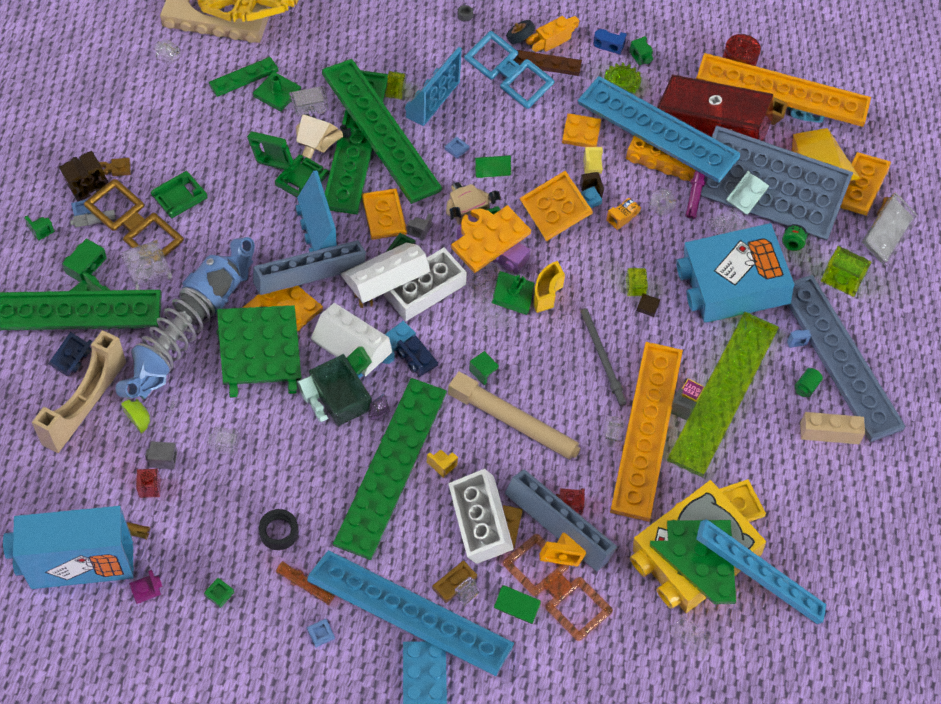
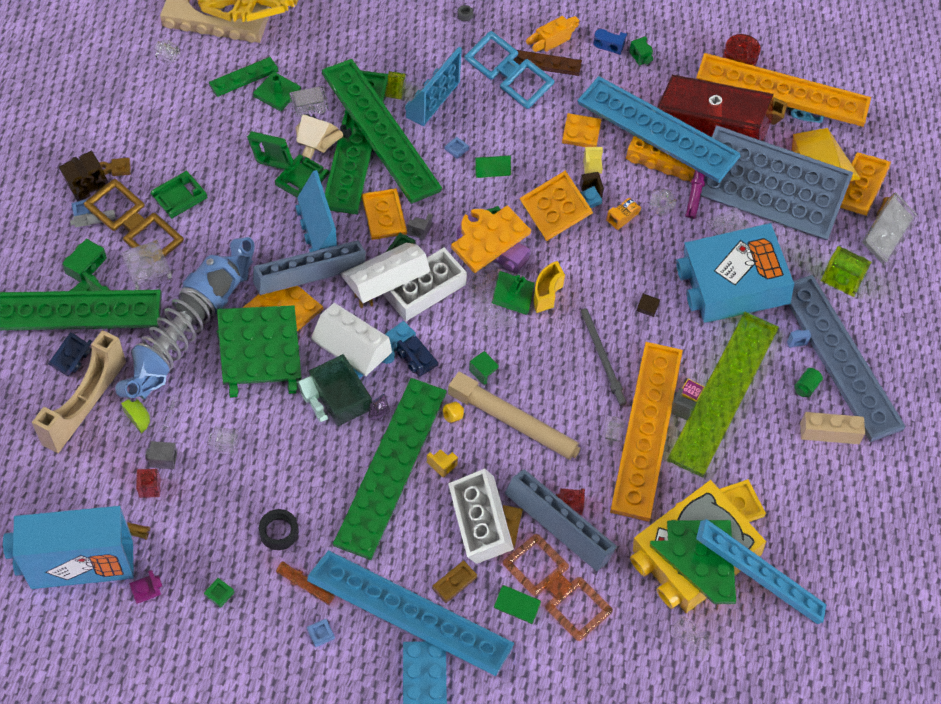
green panel [24,215,55,241] -> none
green plate [346,346,372,374] -> none
tan torso [446,182,502,225] -> none
clear tile [455,577,479,606] -> none
black wheel [506,20,535,44] -> none
light orange slope [539,532,586,567] -> none
clear neon green gear [604,62,642,94] -> none
clear neon green panel [625,268,648,296] -> none
light aqua plate [726,171,769,215] -> none
green head [782,224,807,251] -> none
none -> yellow piece [442,402,464,423]

